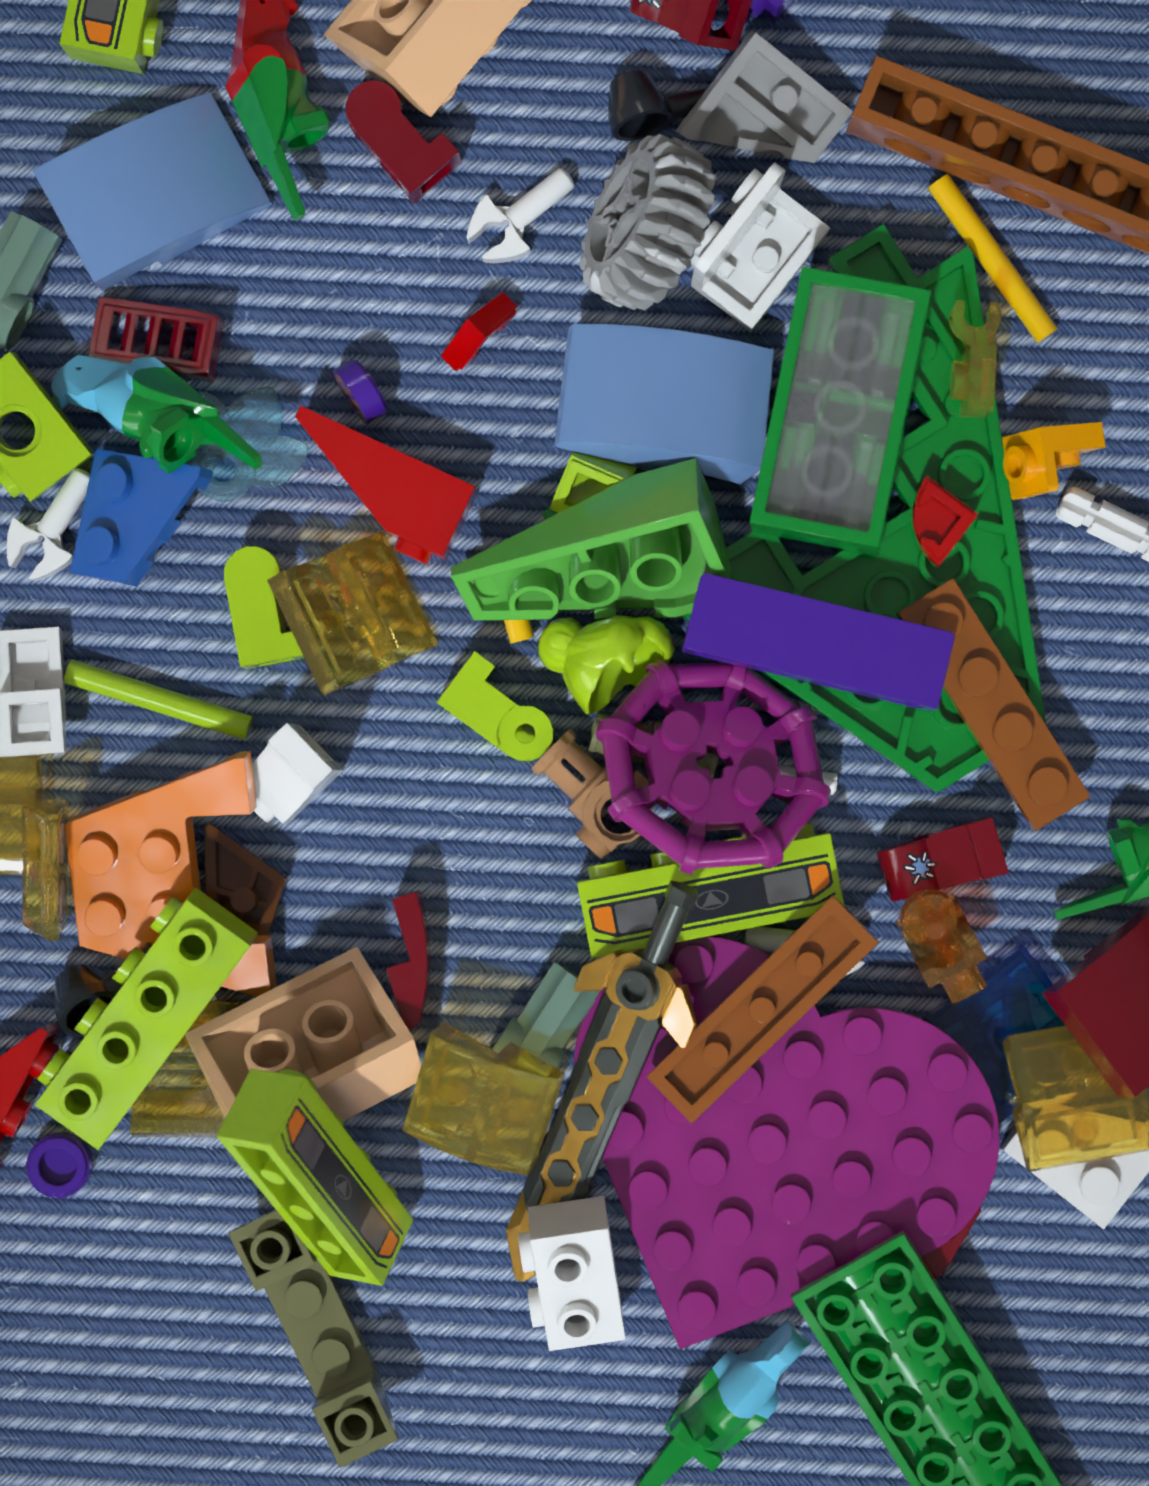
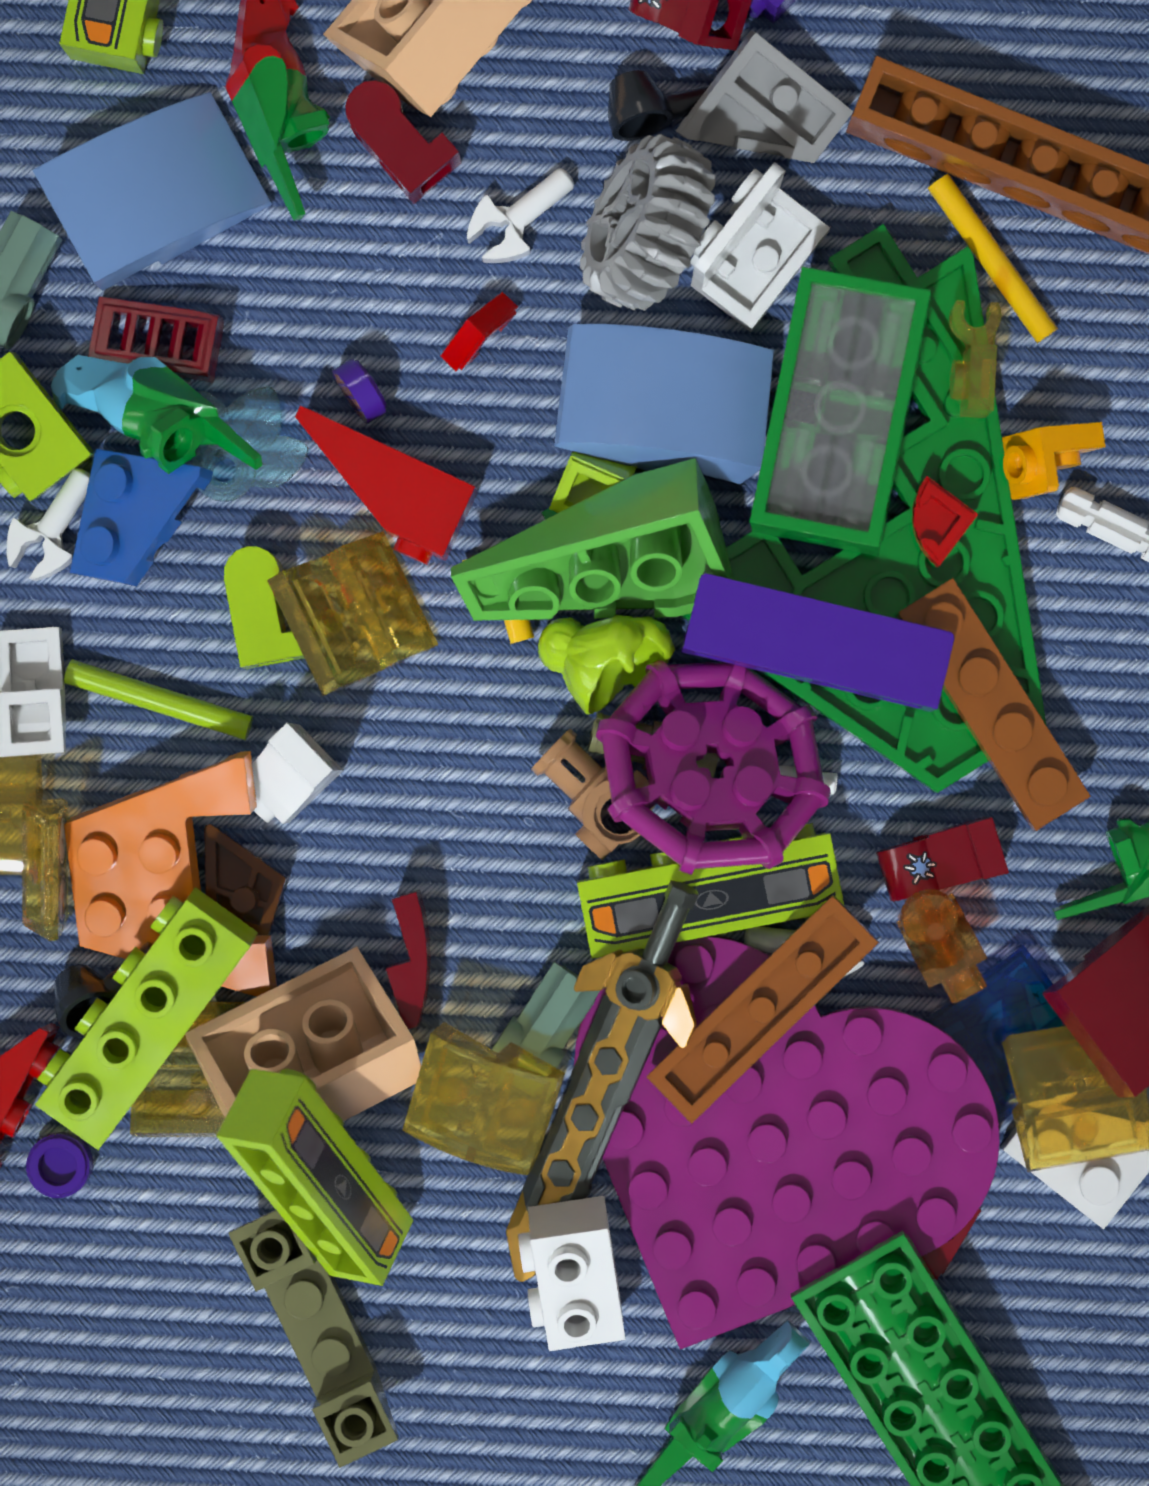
lime leg [436,651,553,761] -> none

